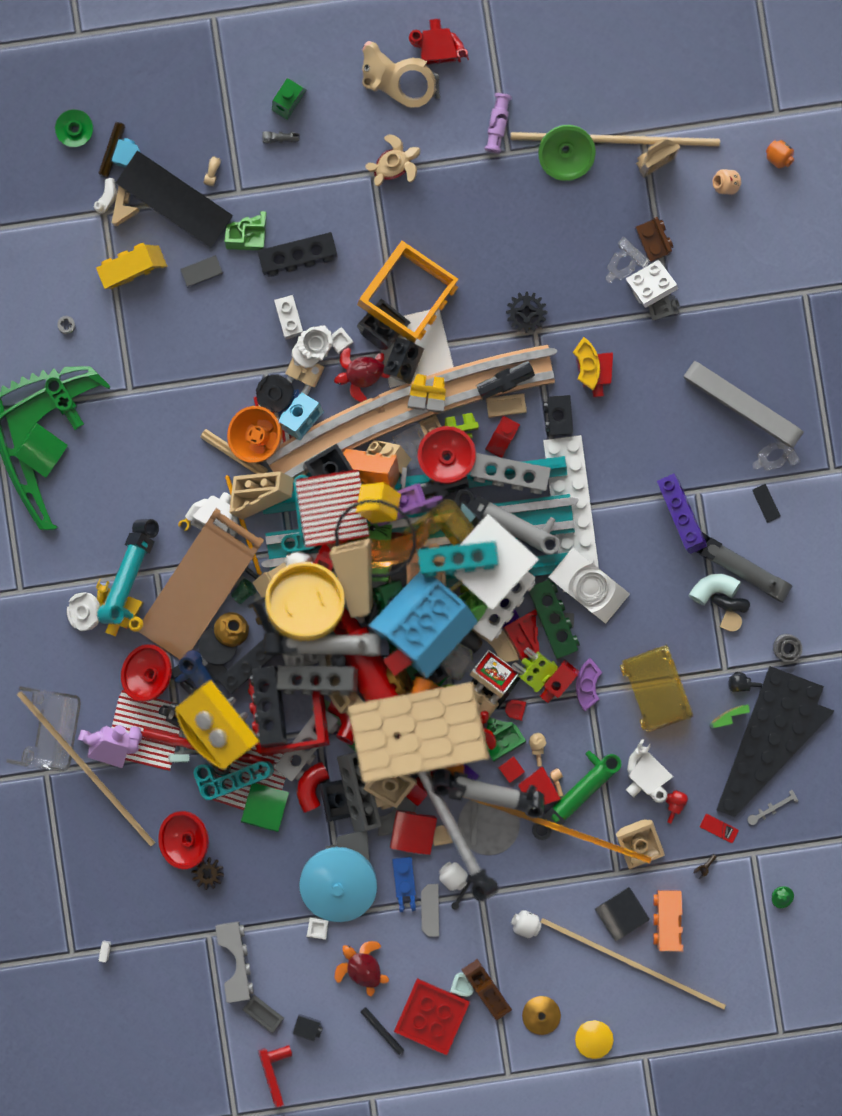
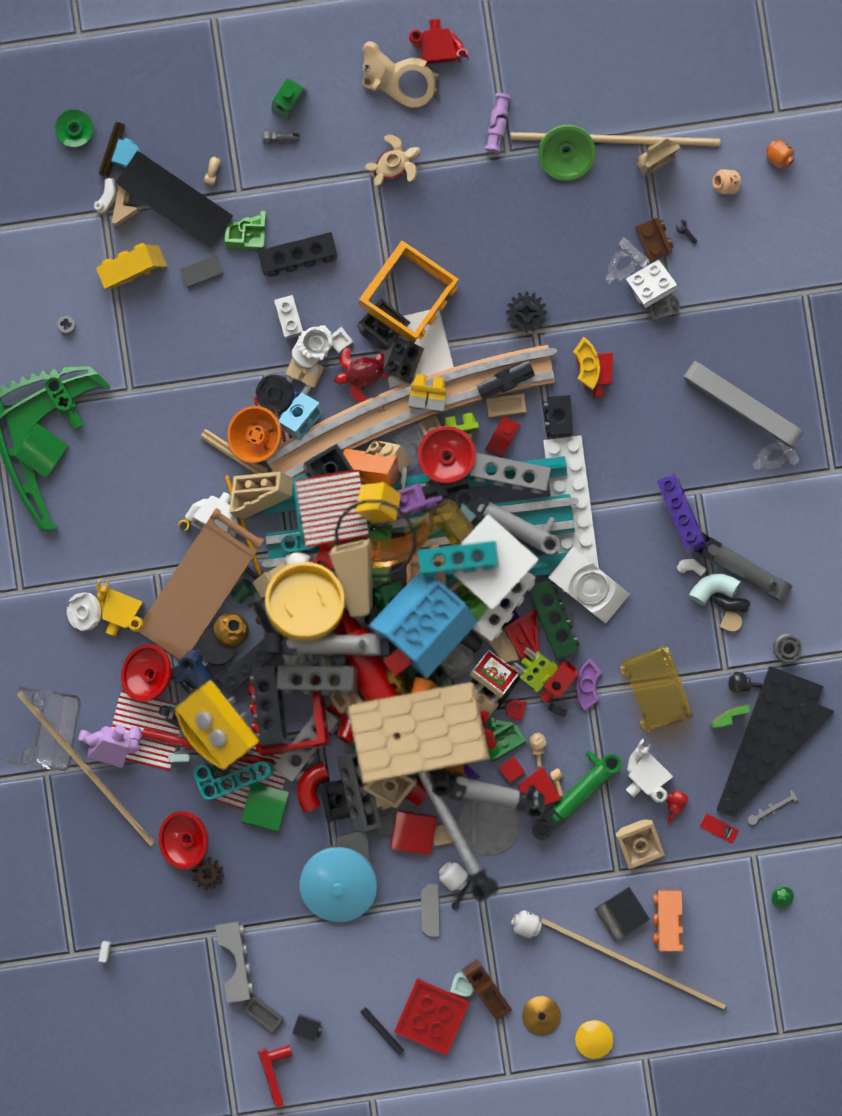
teal piece [97,519,159,624] -> none
white tile [307,917,329,940] -> none
animal [334,941,389,996] -> none
blue hinge [392,857,416,913] -> none
light orange piece [470,799,651,863] -> none
dark brown hand [693,854,717,879] -> none
black sticker [752,484,781,523] -> none
none -> black tile [548,702,568,717]
none -> black hand [676,220,698,244]
none -> white arm [677,559,706,576]

